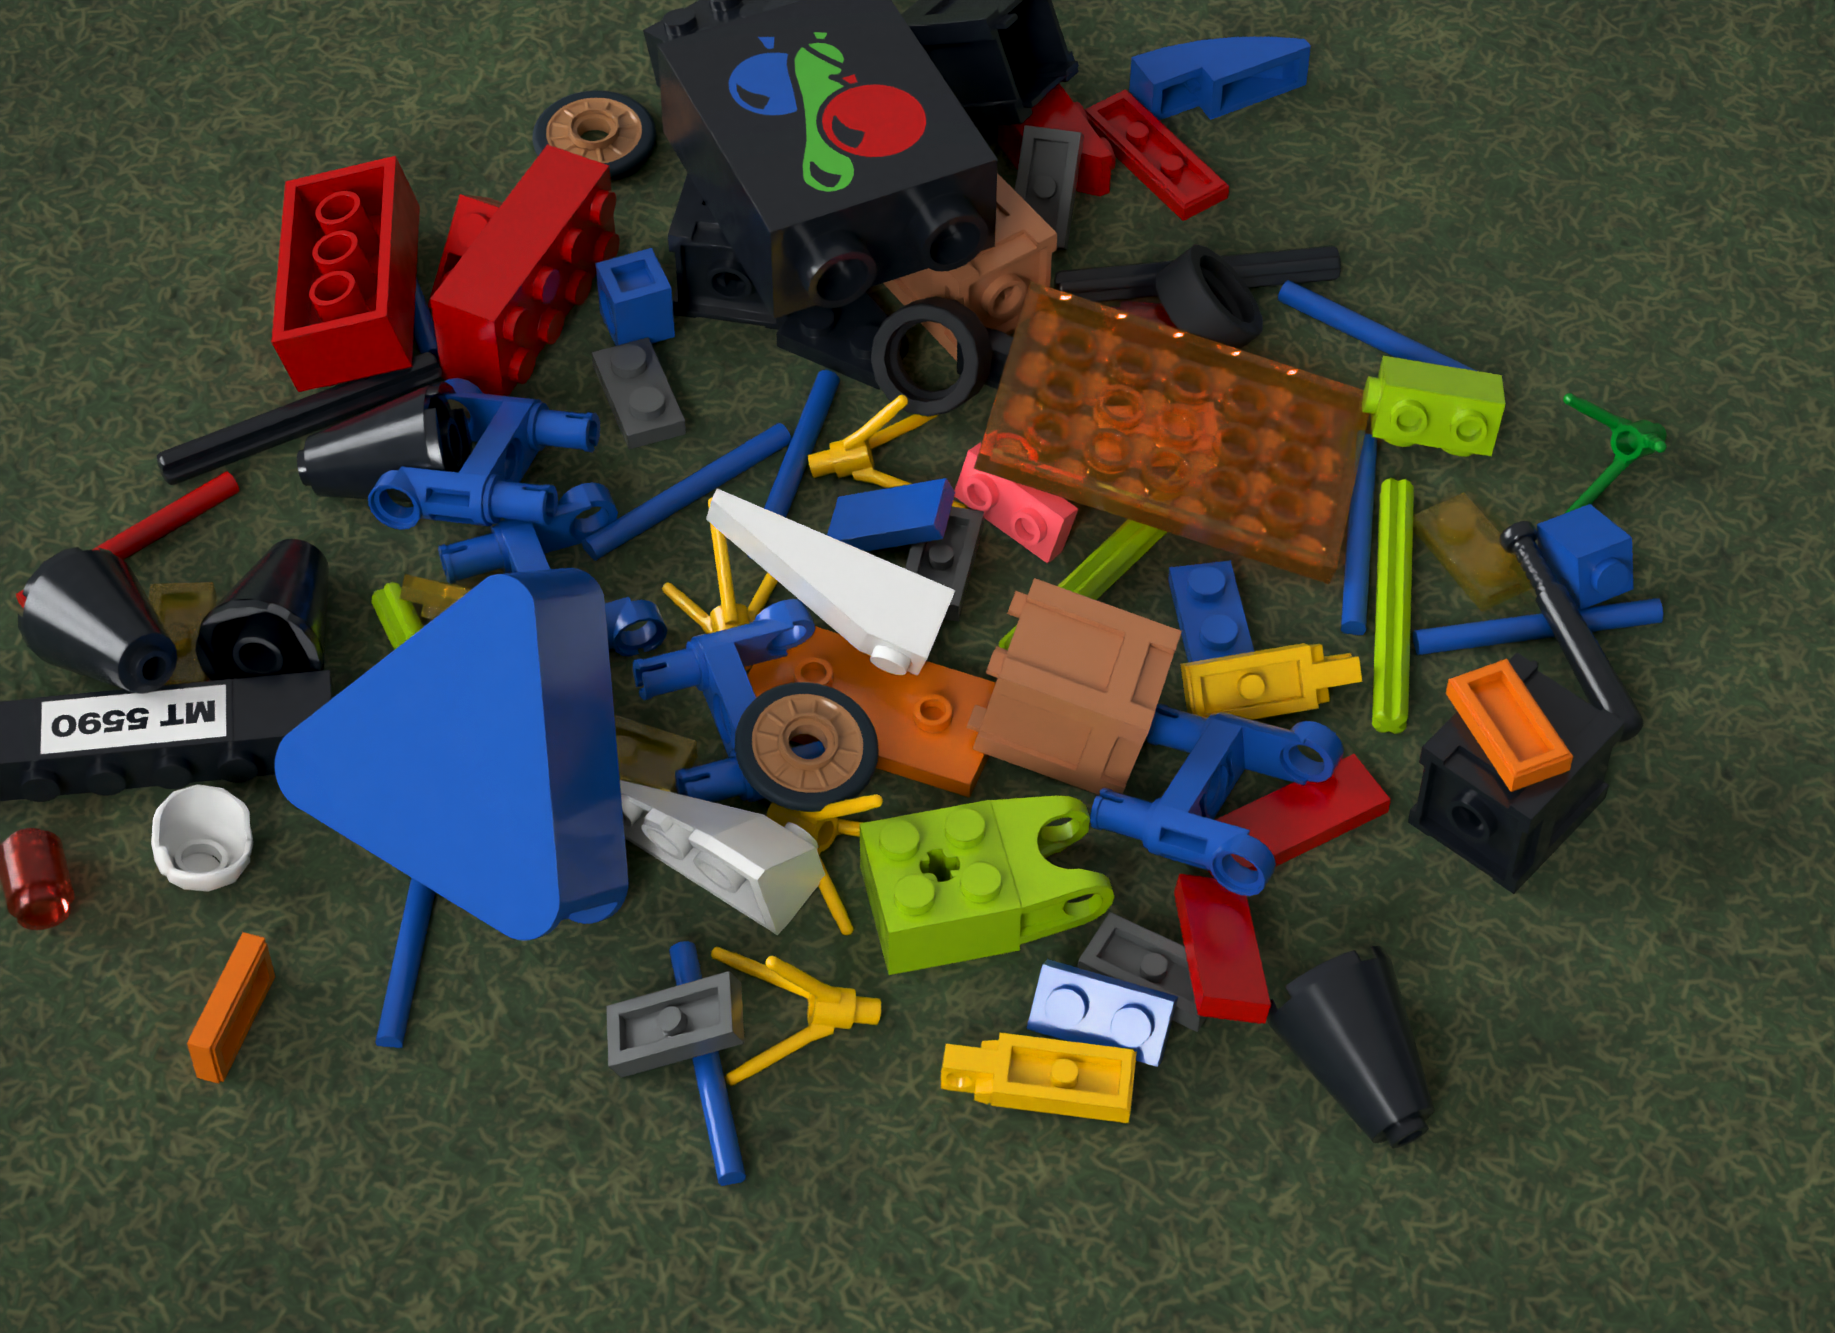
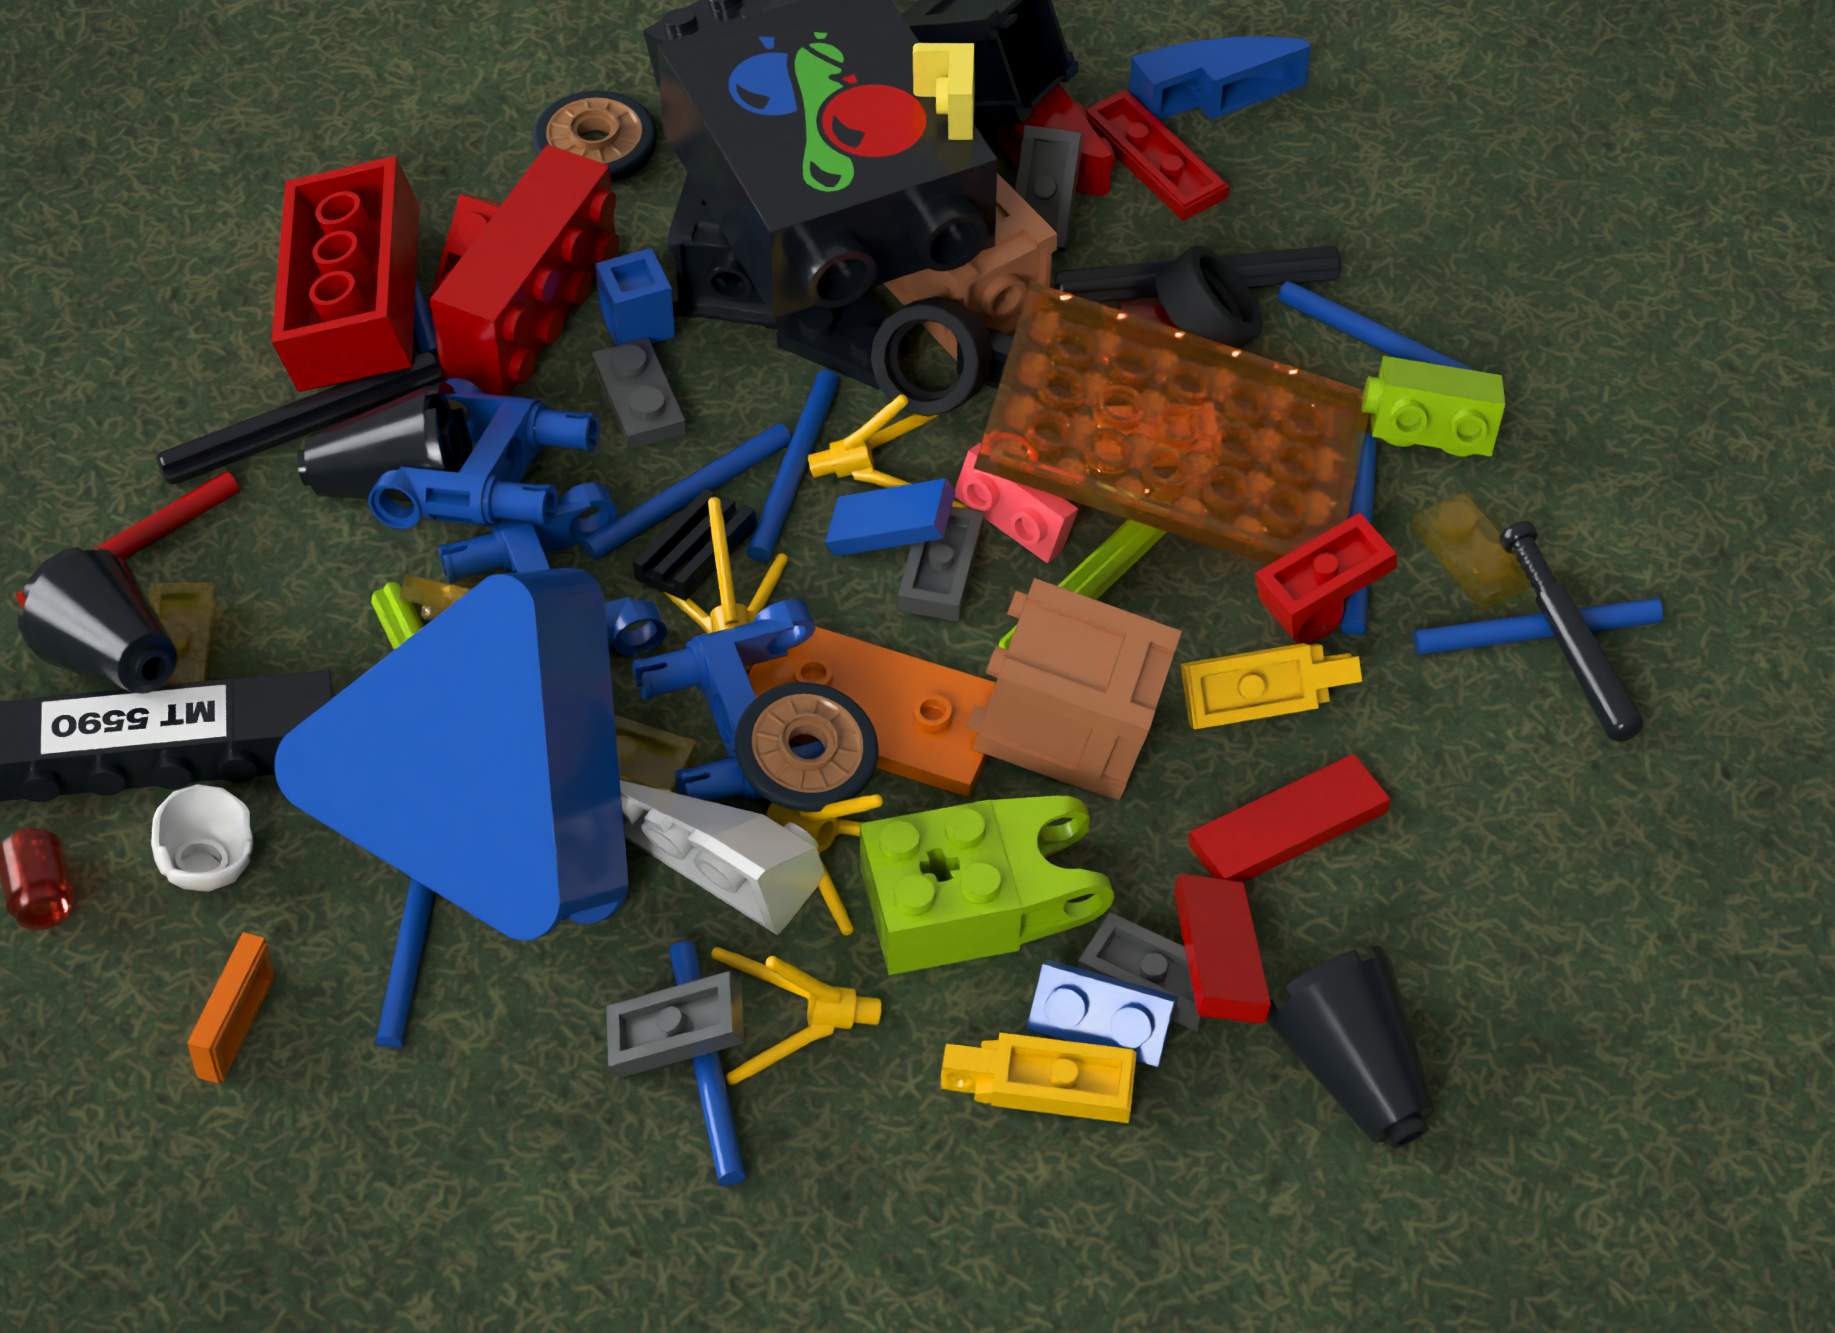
black cone [195,539,329,681] -> none
white wedge [706,489,955,676] -> none
blue connector [1090,703,1344,896] -> none
blue plate [1168,560,1254,663] -> none
lime axle [1372,478,1414,734] -> none
black container [1408,653,1625,894] -> none
orange tile [1446,659,1573,792] -> none
blue brick [1537,504,1634,610] -> none
green plant [1563,393,1667,514] -> none
none -> black tile [633,489,757,601]
none -> light yellow bracket [913,43,975,140]
none -> red plate [1256,512,1397,645]

